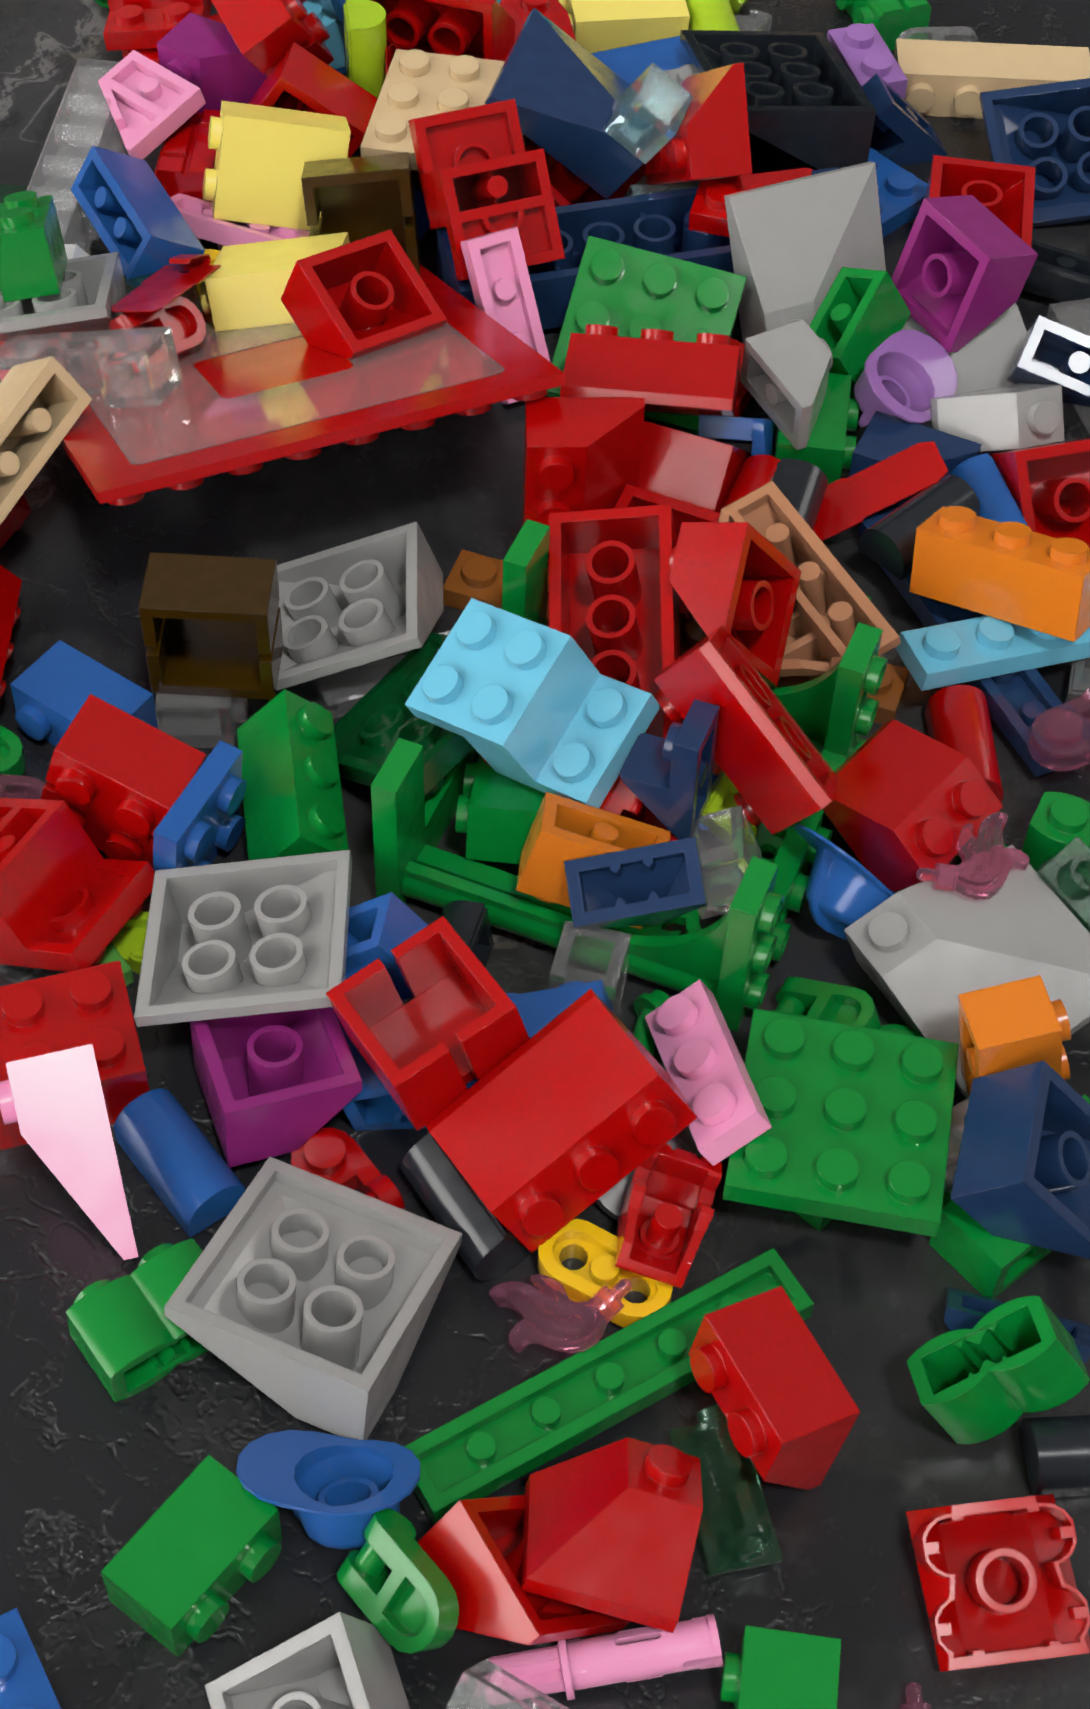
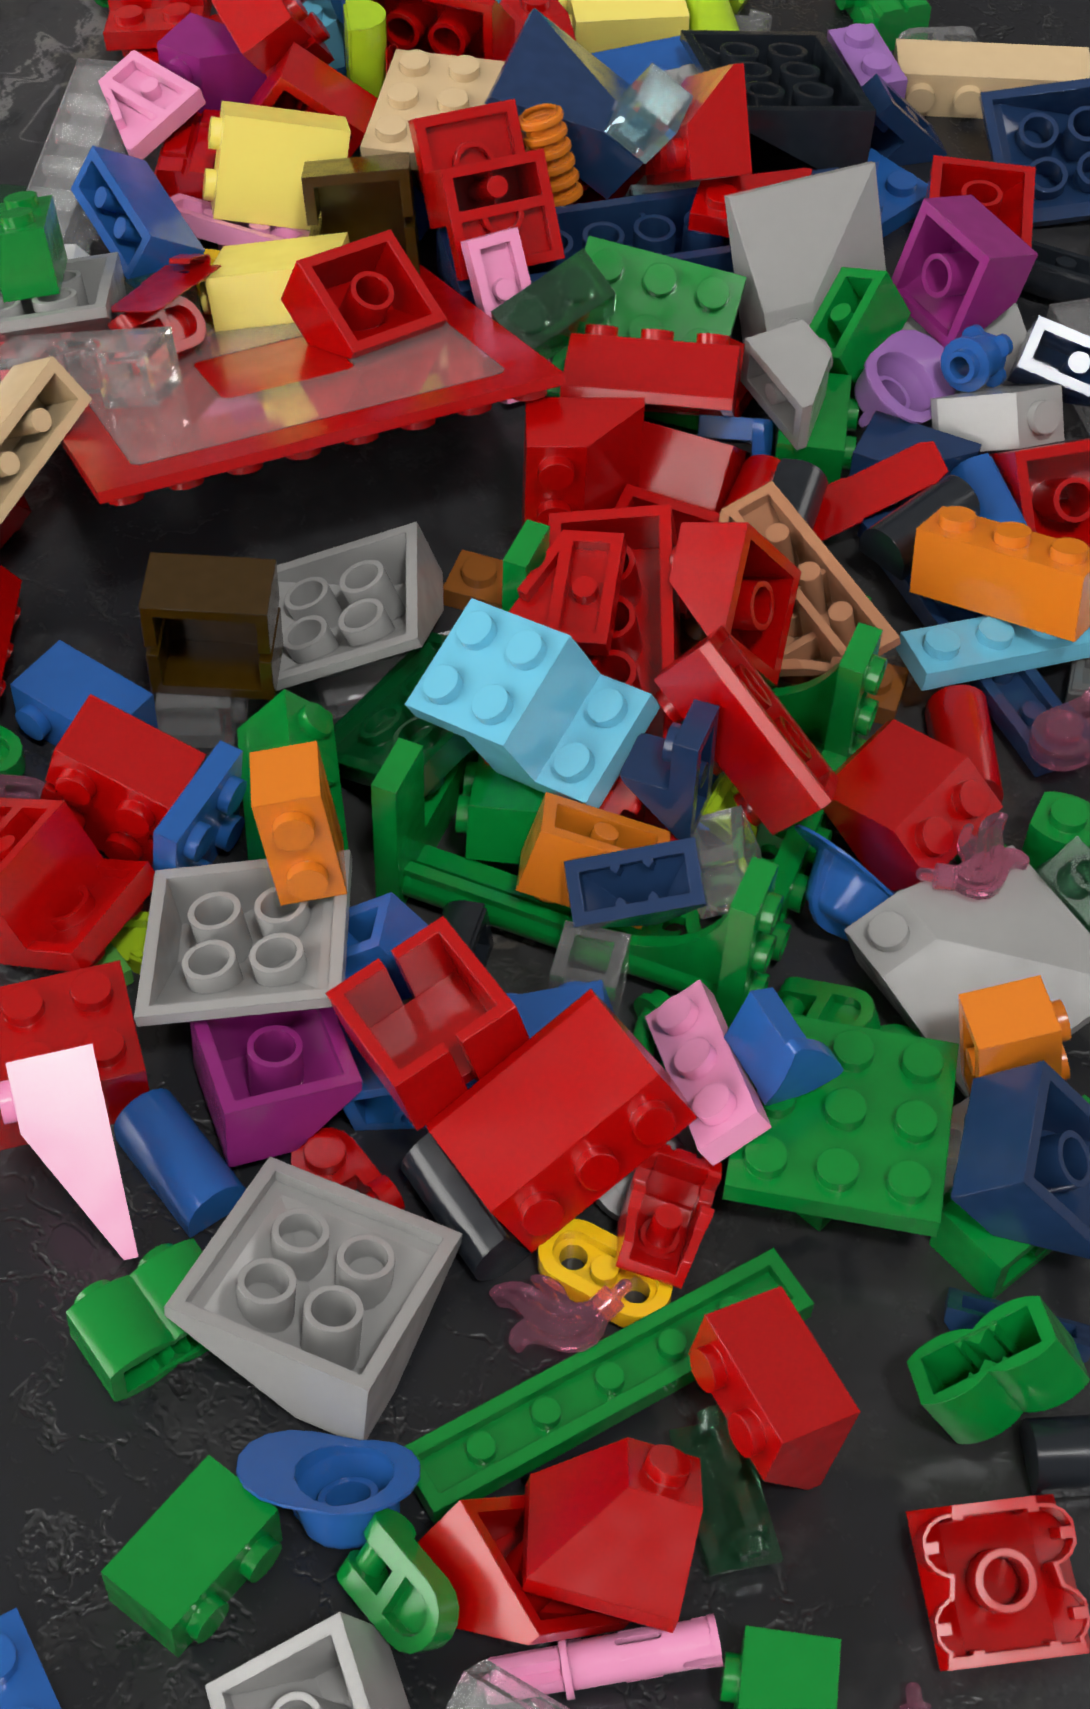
none -> orange brick [249,741,347,906]
none -> clear green brick [491,248,616,360]
none -> red wing [508,530,627,656]
none -> orange piece [518,103,584,207]
none -> blue tile [724,987,844,1106]
none -> blue brick [941,324,1013,393]

